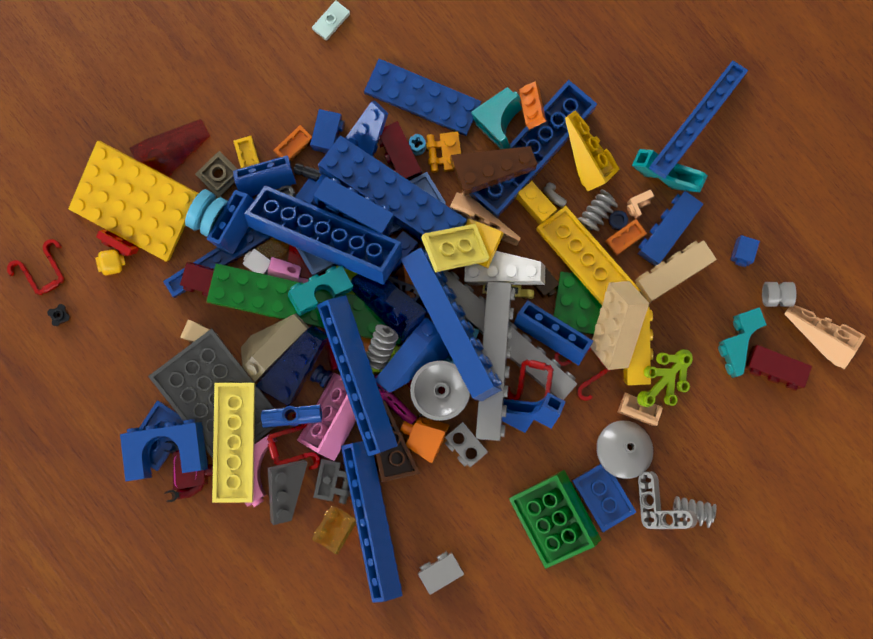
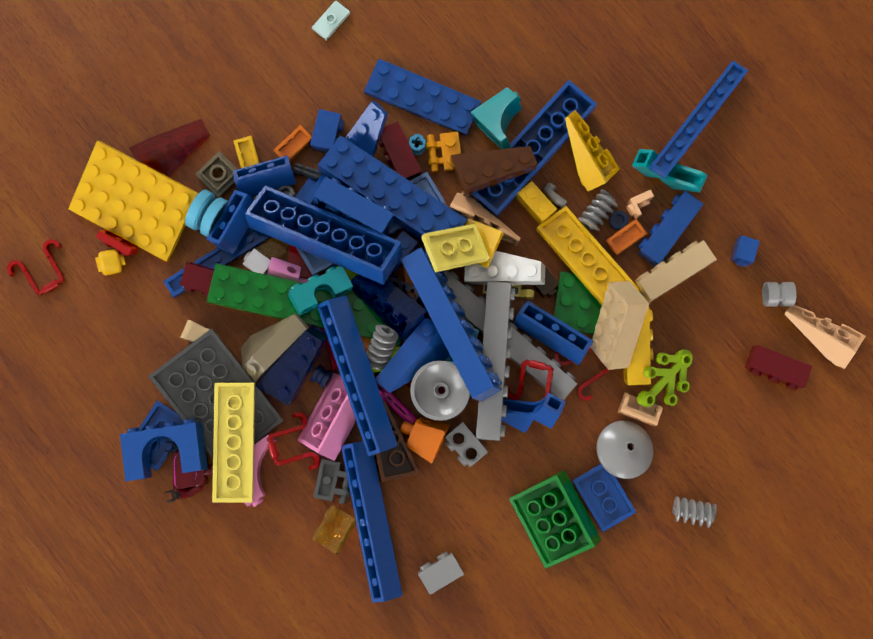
black plate [47,304,70,326] -> none
blue piece [261,405,323,428] -> none
dark grey wing [268,460,308,525] -> none
orange plate [519,81,546,130] -> none
light grey beam [638,471,698,529] -> none
teal arch [718,307,767,378] -> none

